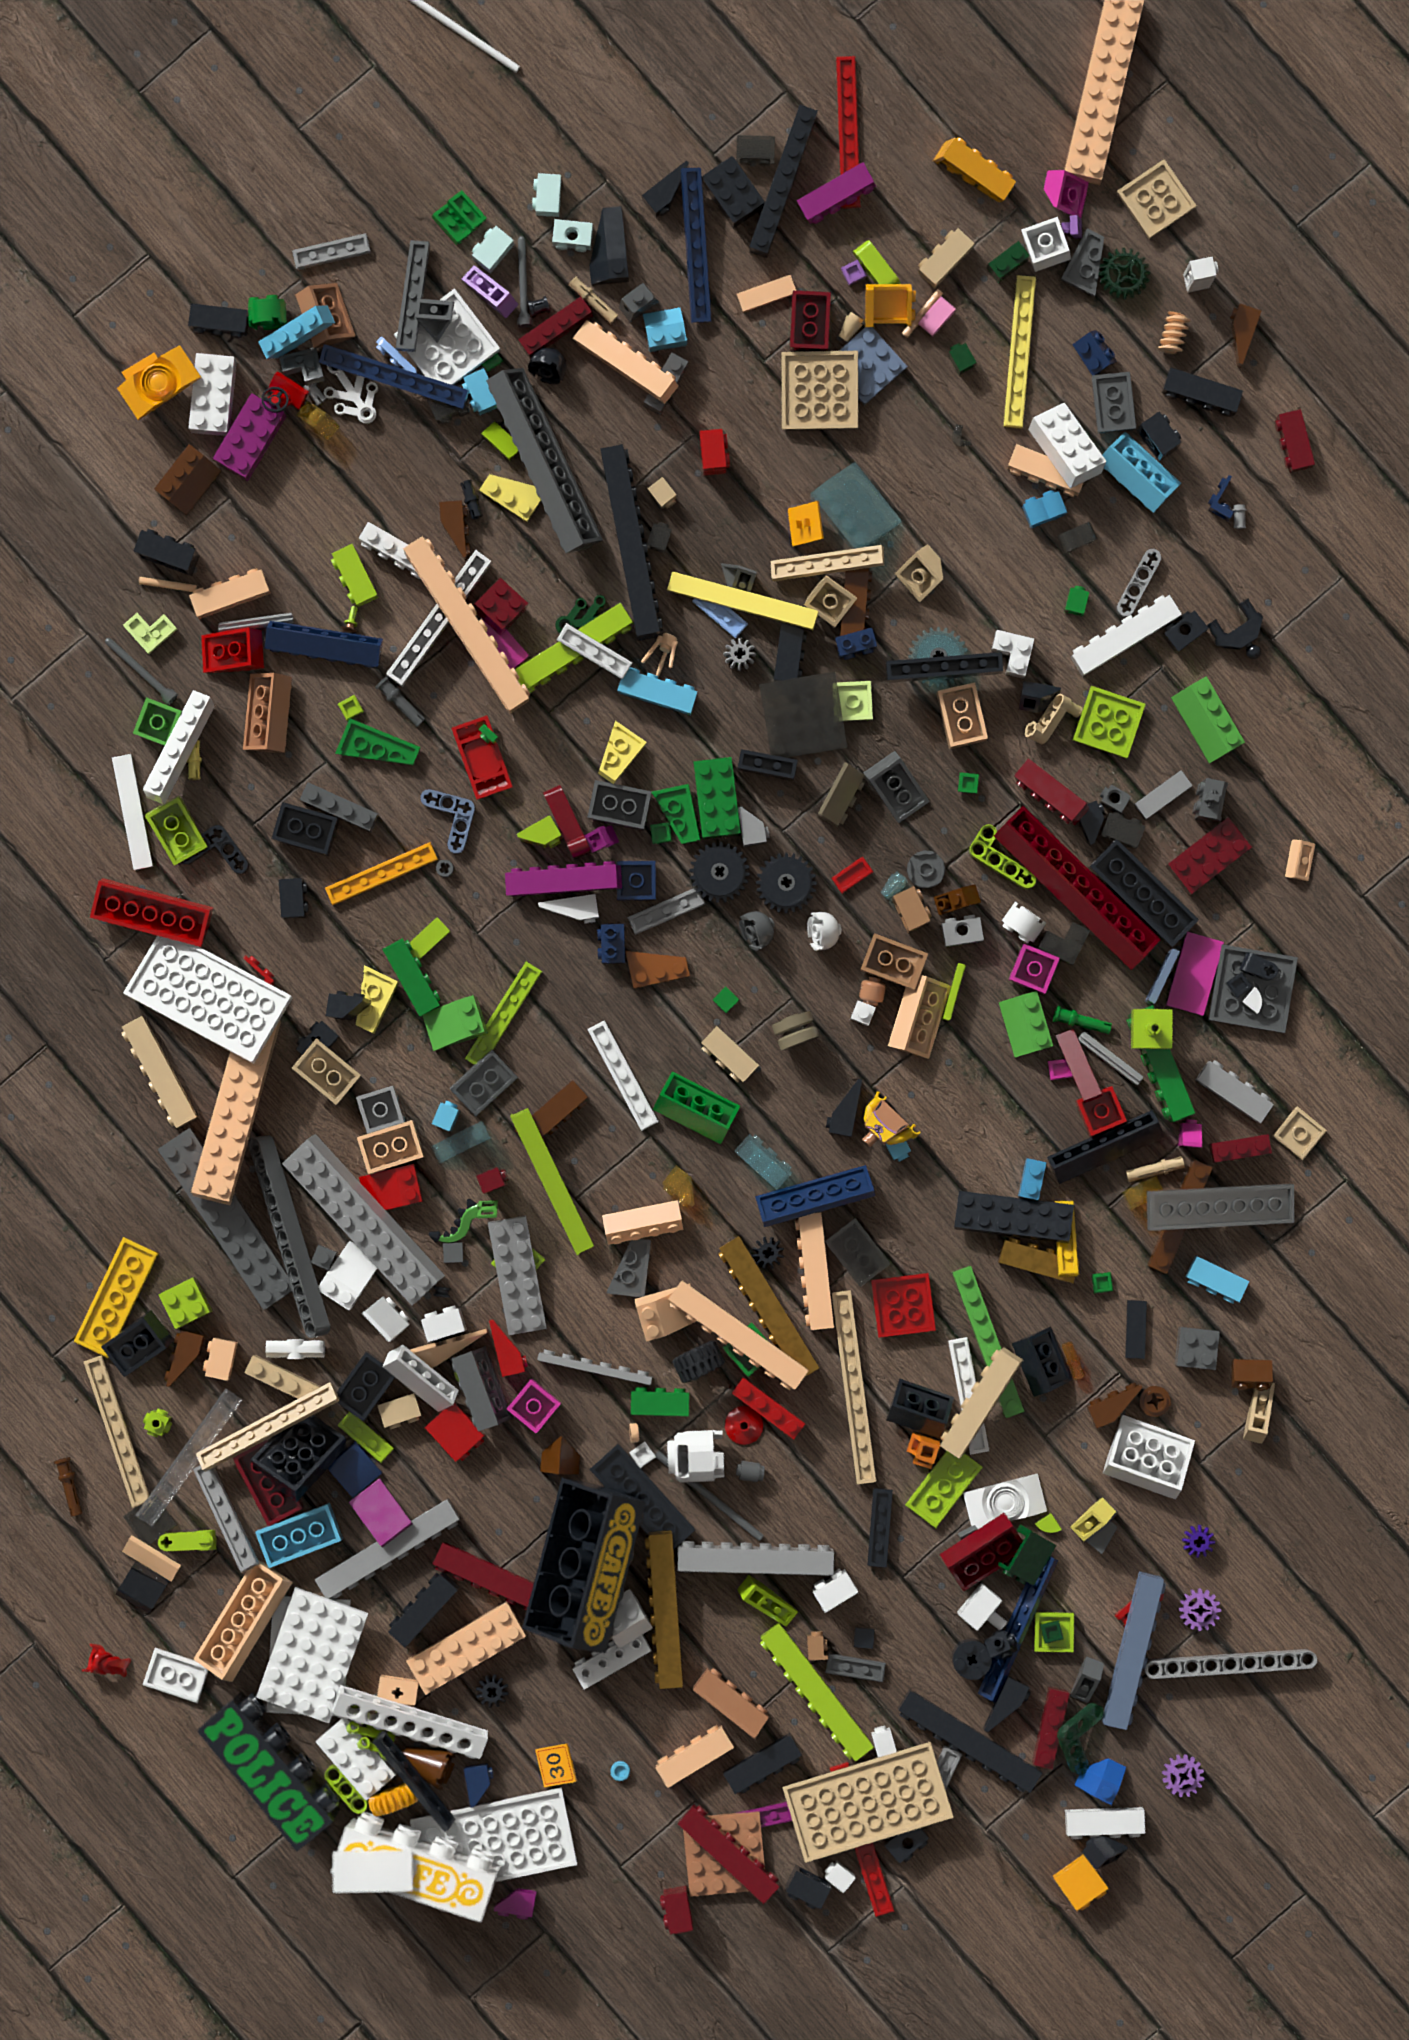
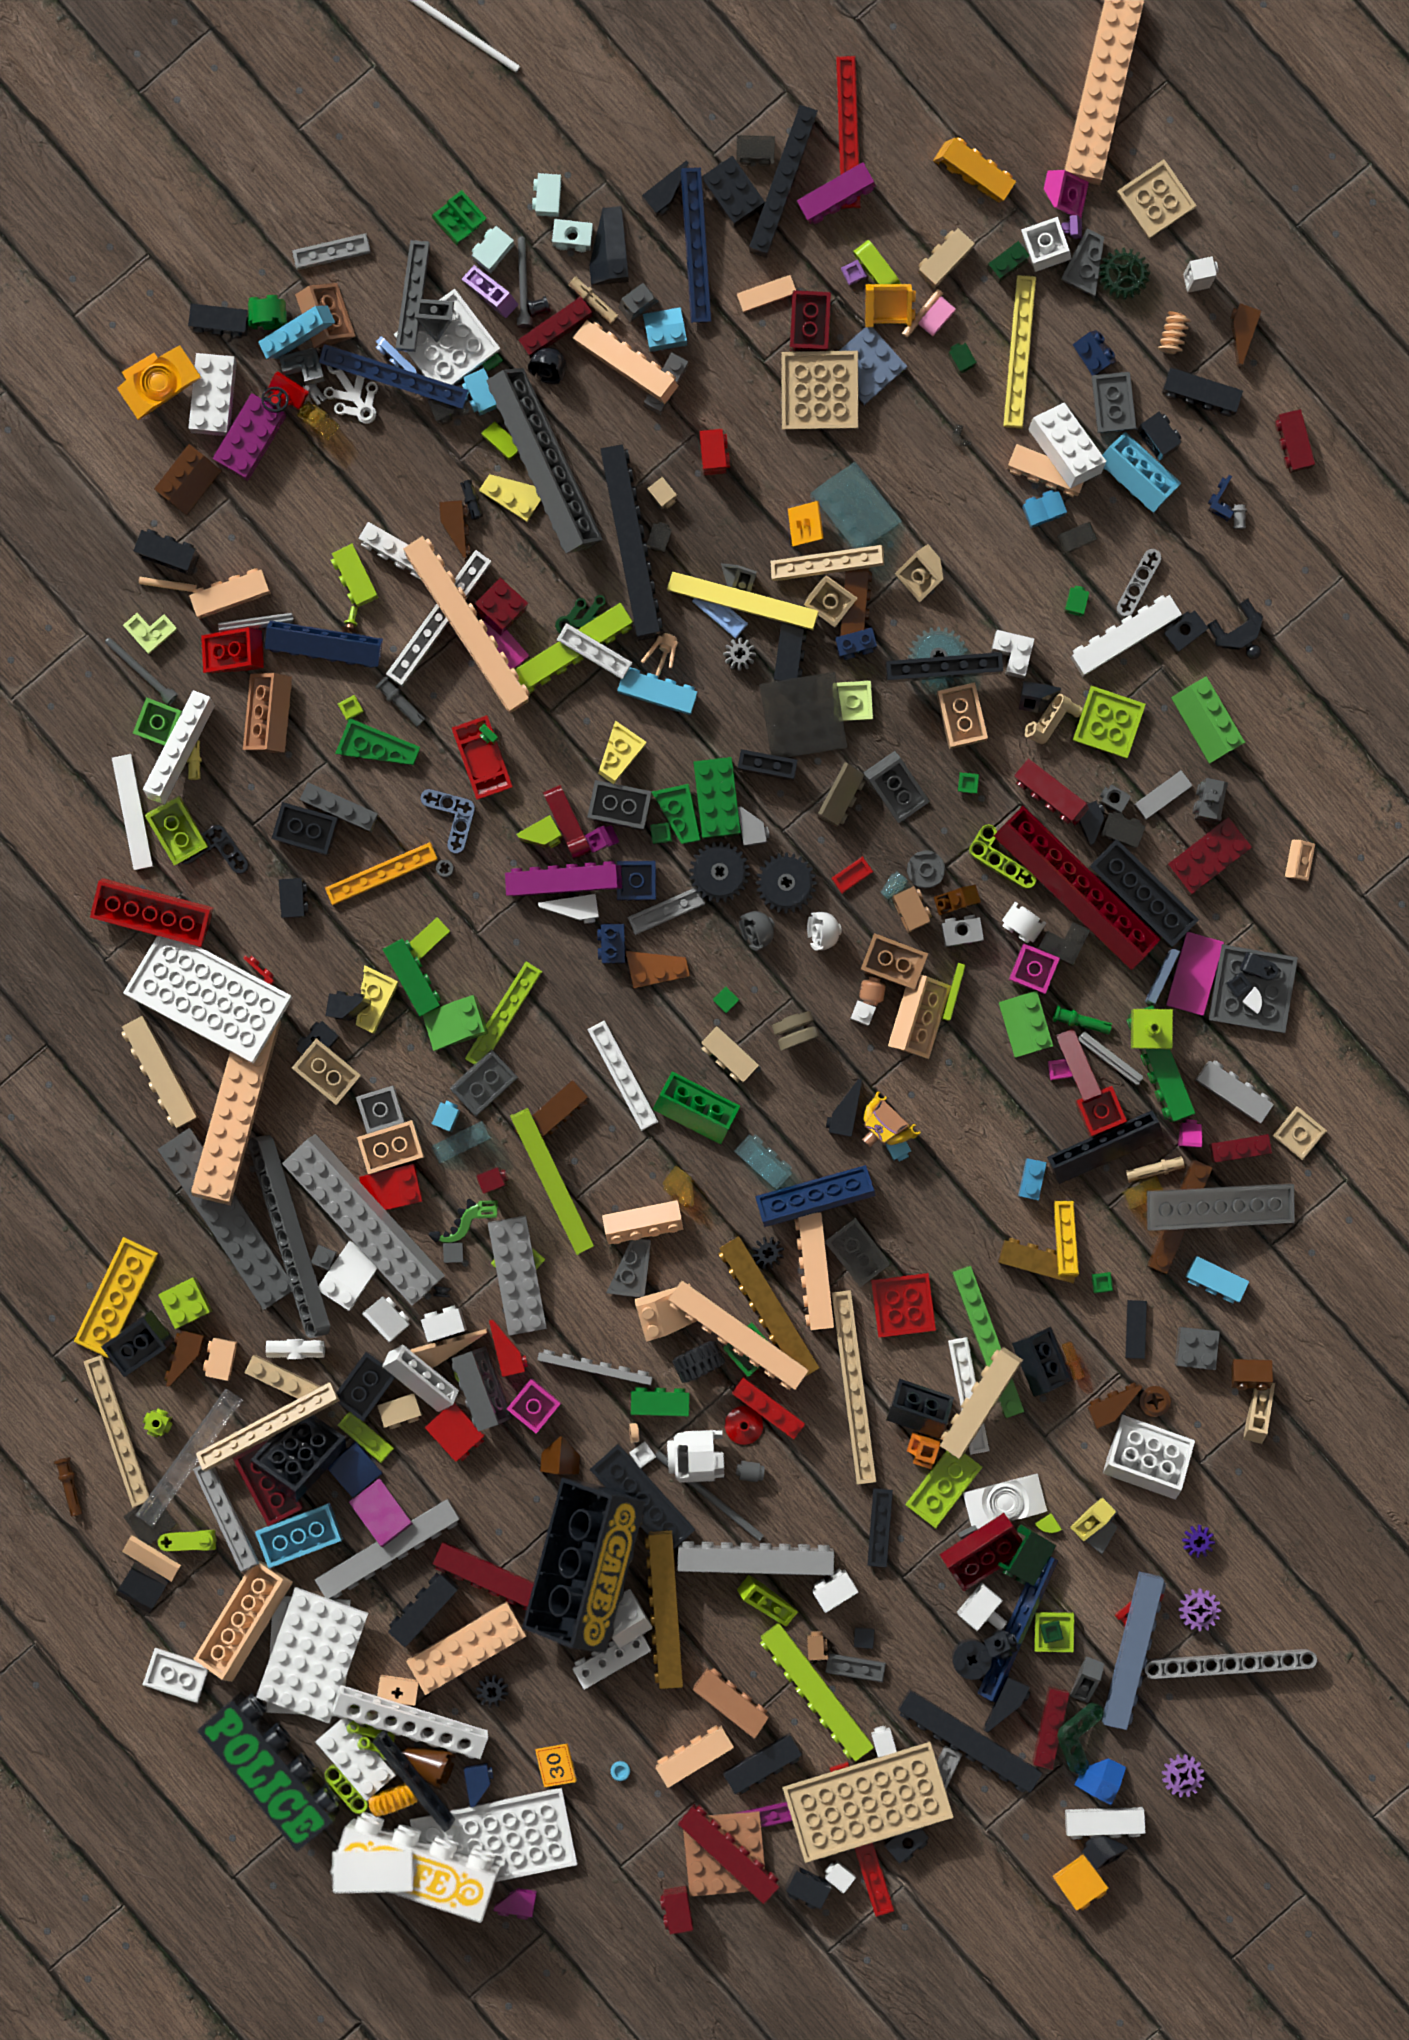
red hair [82,1644,131,1677] -> none
tan cone [839,312,863,342] -> none
black plate [954,1191,1074,1243] -> none

